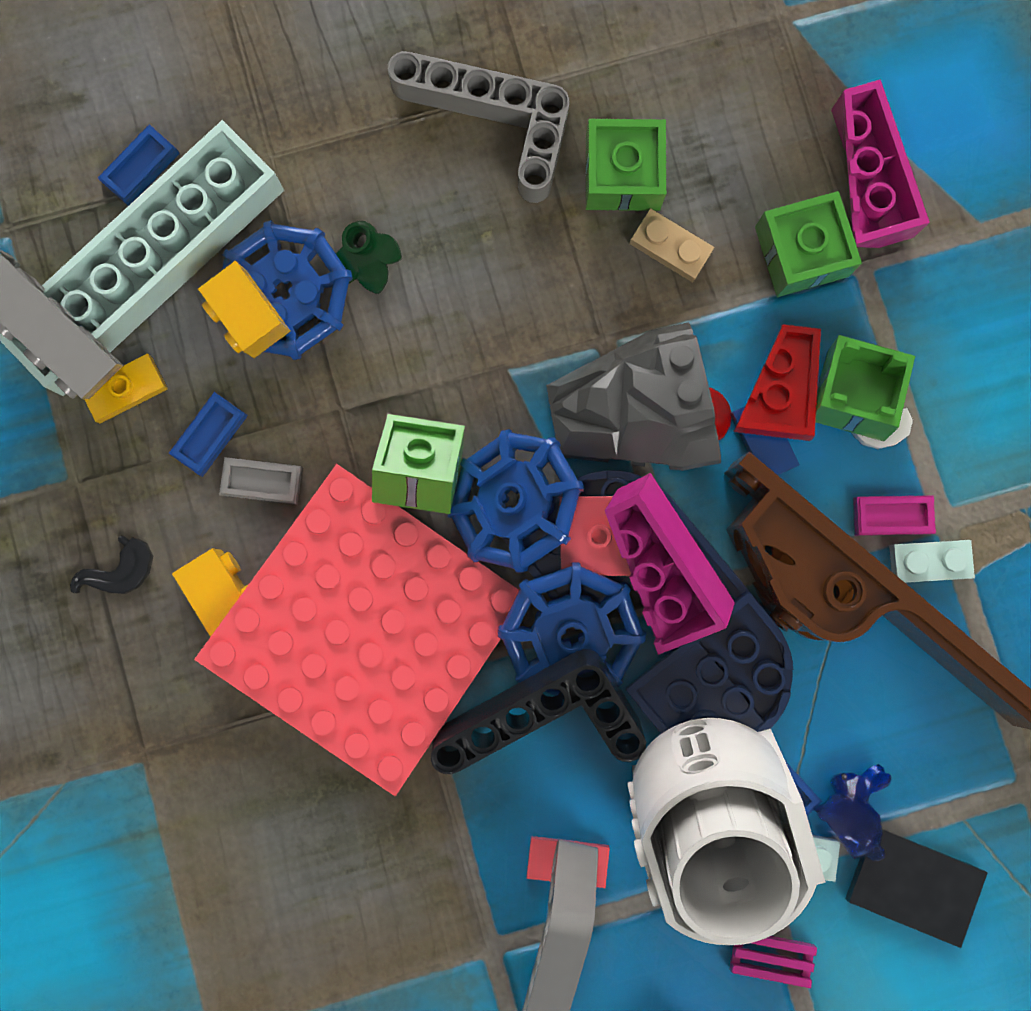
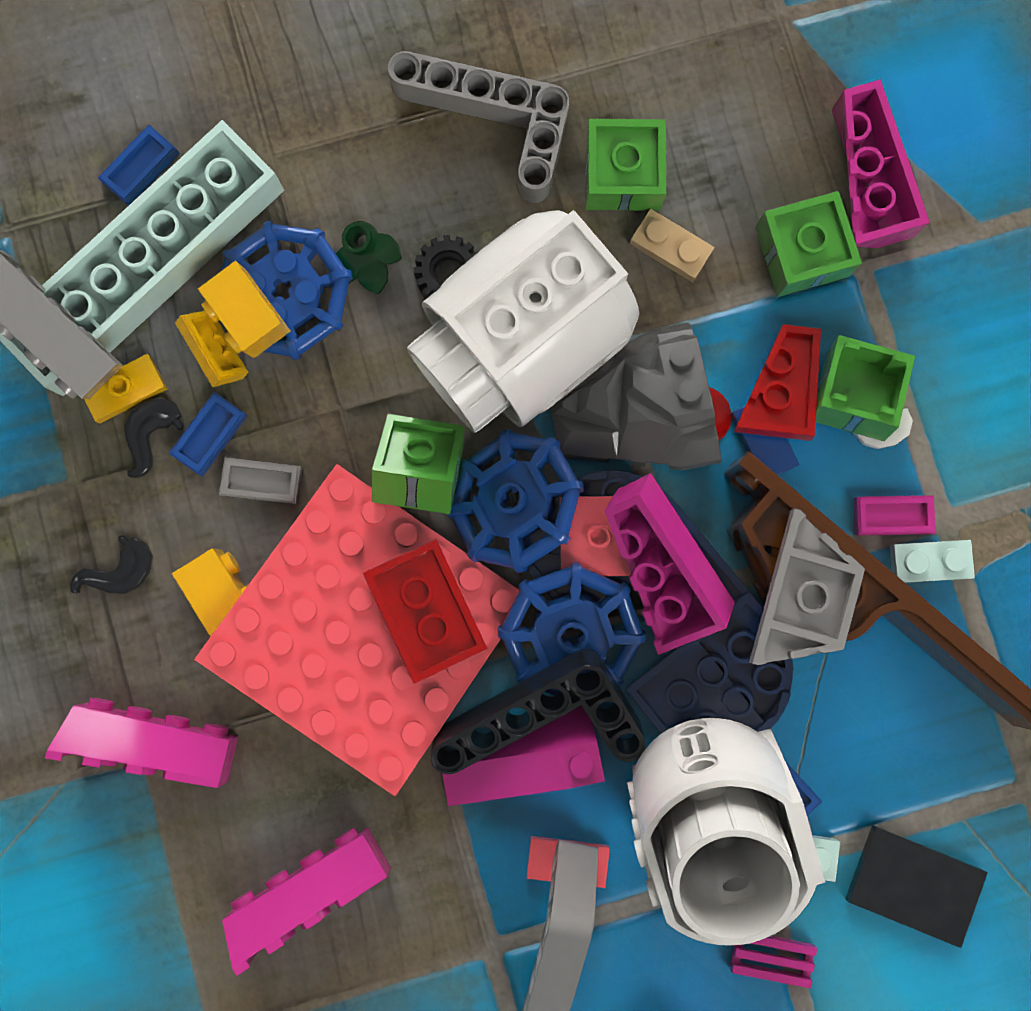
clear blue animal [814,764,892,861] -> none
none -> dark pink wedge [45,698,239,788]
none -> black piece [124,397,184,478]
none -> yellow plate [175,310,249,387]
none -> dark pink wedge [222,827,391,976]
none -> red plate [363,539,488,684]
none -> white piece [407,210,639,432]
none -> black tyre [414,235,478,299]
none -> dark pink wedge [442,705,605,806]
none -> light grey wing [749,508,865,665]

